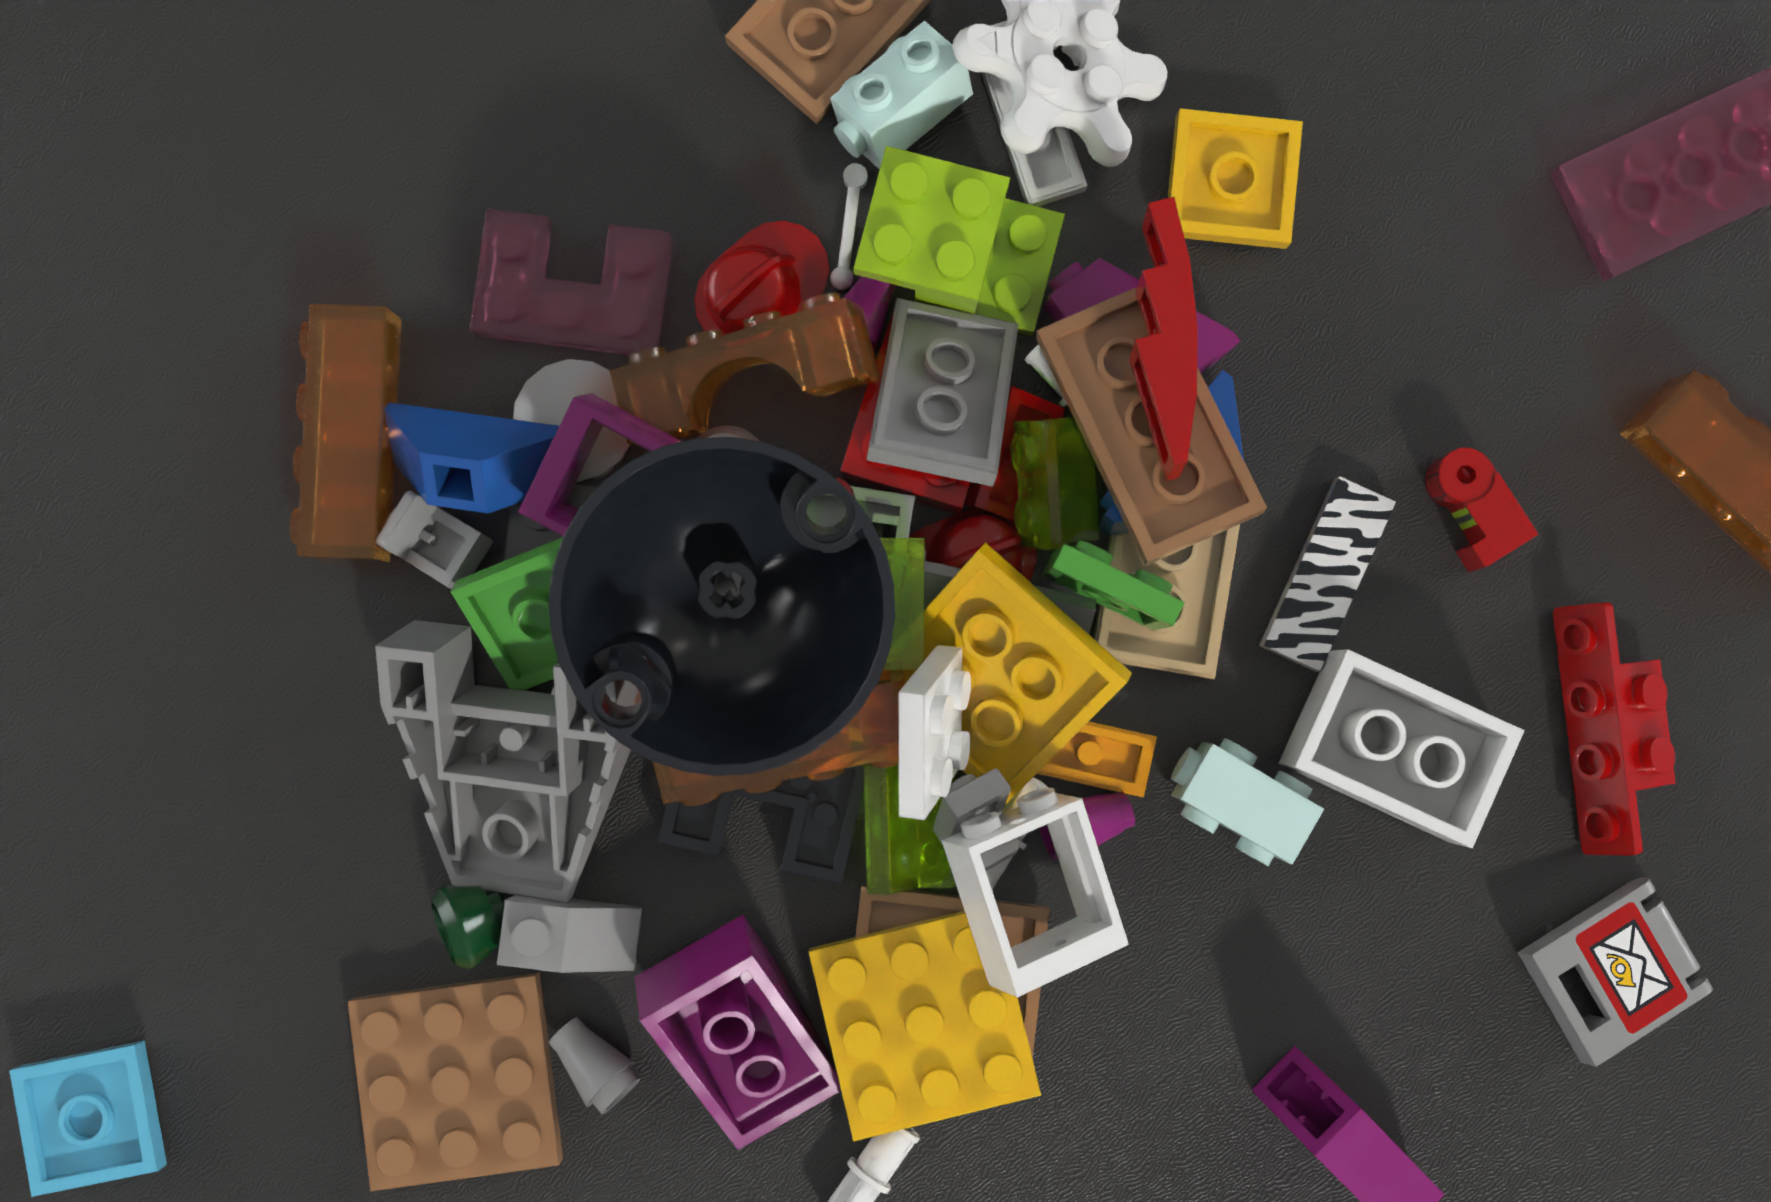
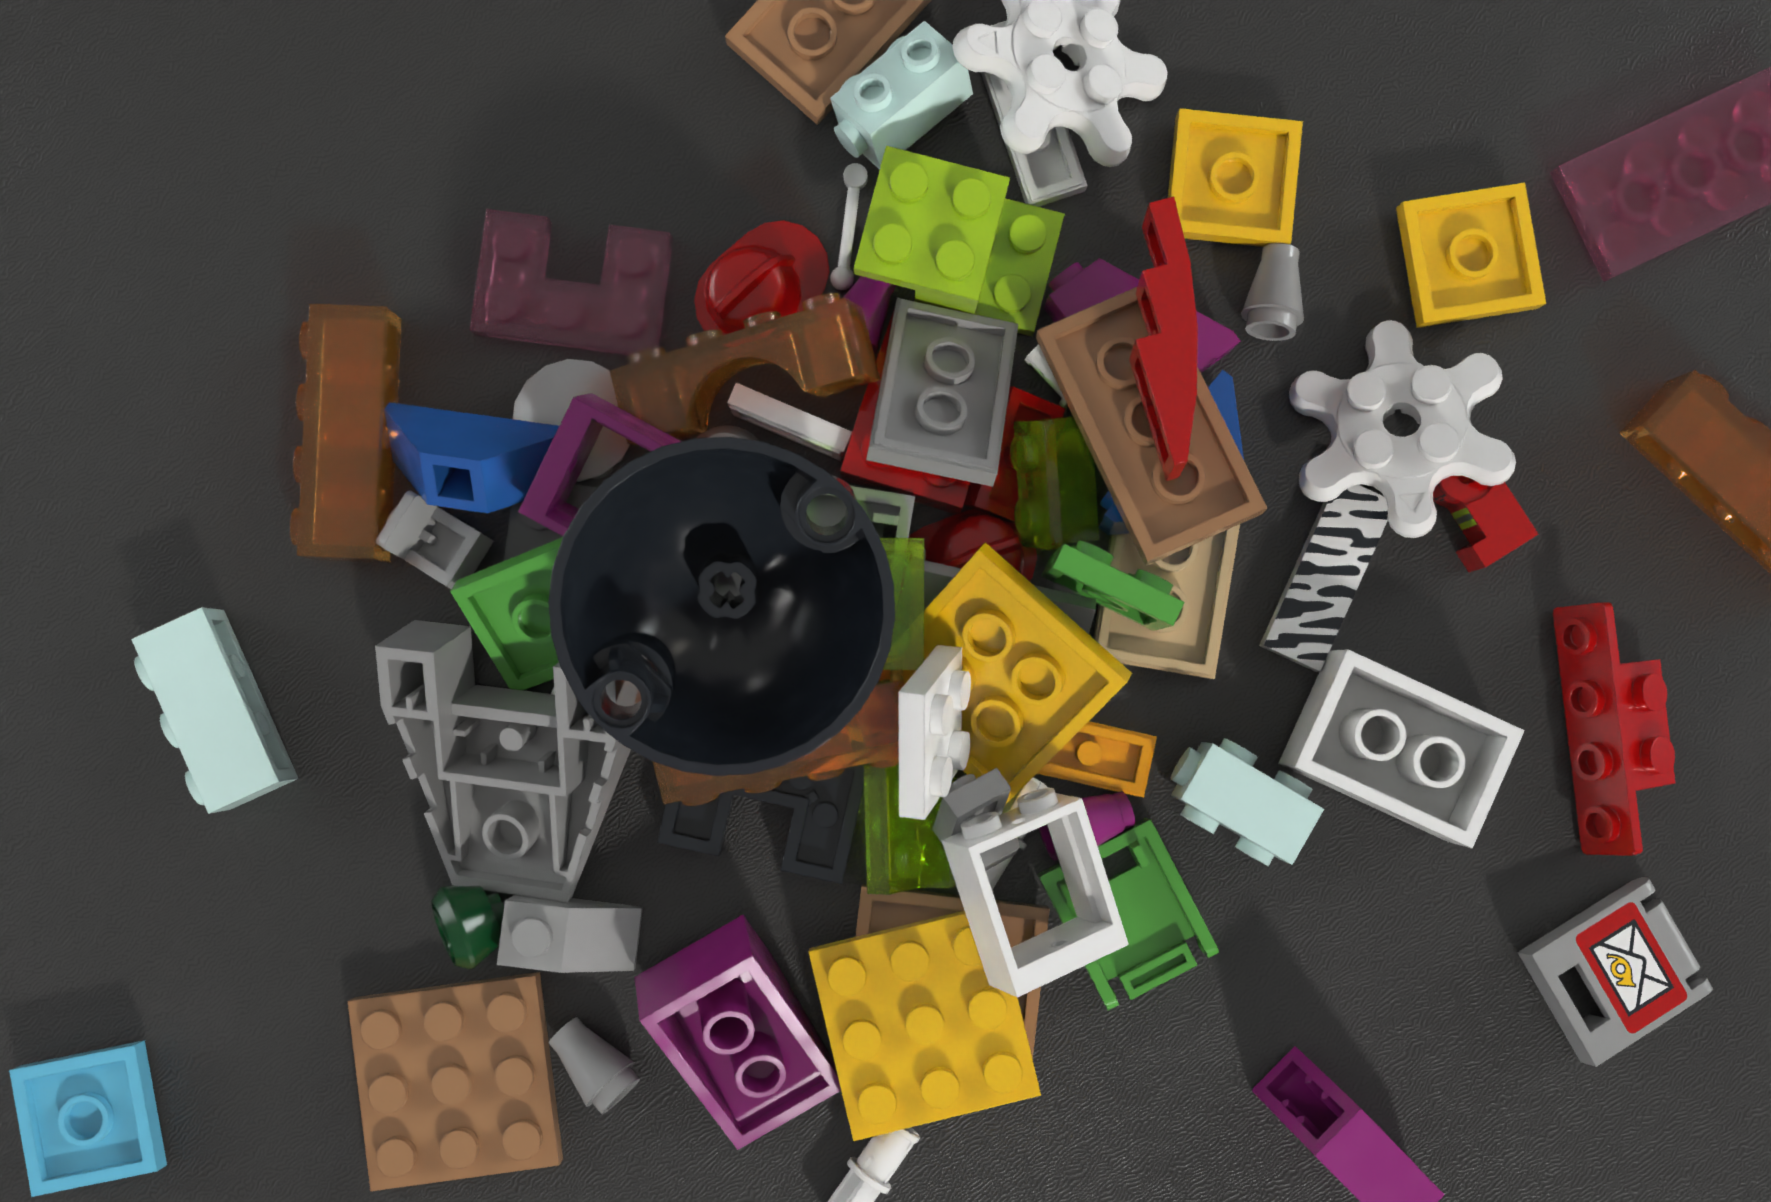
none -> light aqua brick [131,607,299,814]
none -> white tile [727,383,852,461]
none -> bright green container [1037,817,1219,1010]
none -> light grey cone [1241,243,1304,341]
none -> white plate [1289,320,1516,538]
none -> yellow plate [1396,182,1546,328]

